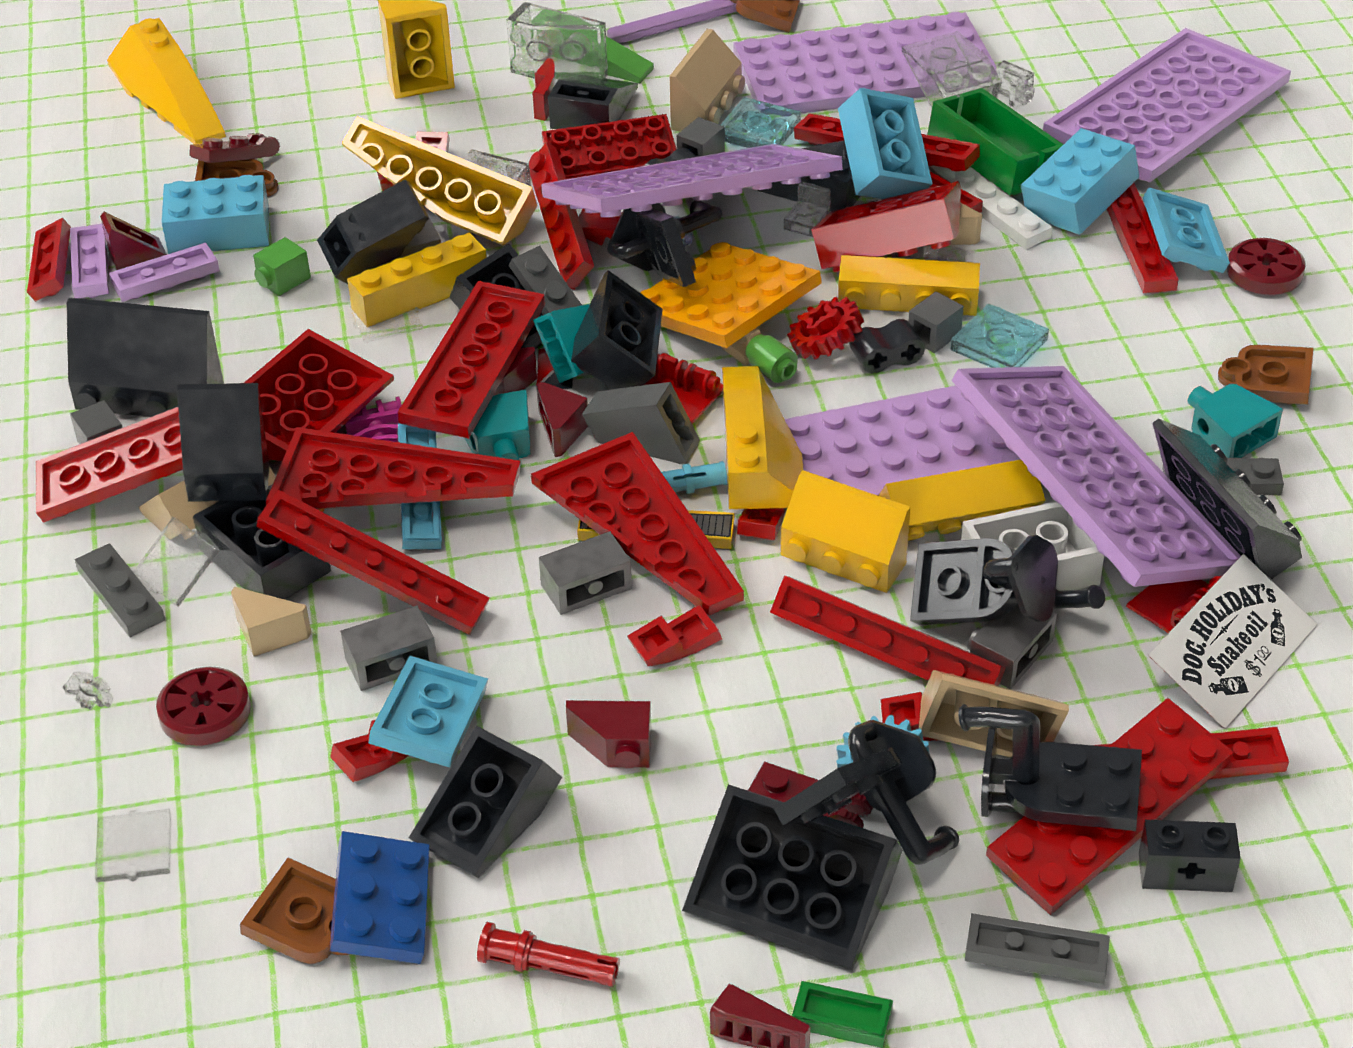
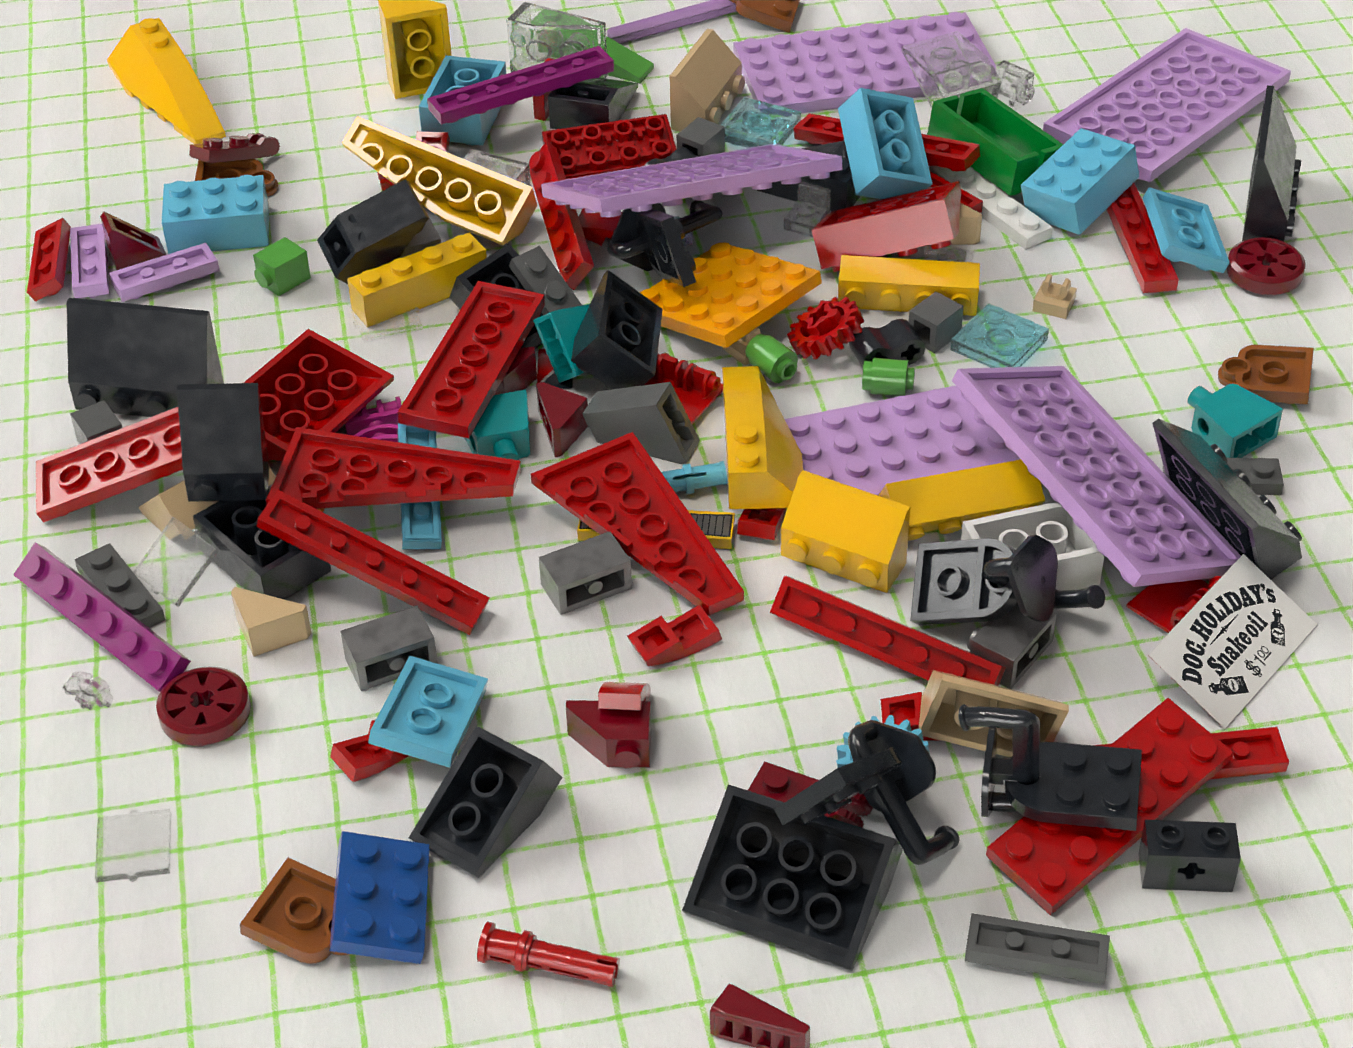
green tile [792,981,893,1048] -> none
none -> magenta plate [13,542,191,692]
none -> medium azure brick [418,56,506,145]
none -> magenta plate [427,46,614,125]
none -> slope [598,682,651,710]
none -> bright green brick [862,358,915,396]
none -> tan tile [1032,274,1077,319]
none -> black slope [1242,85,1301,242]

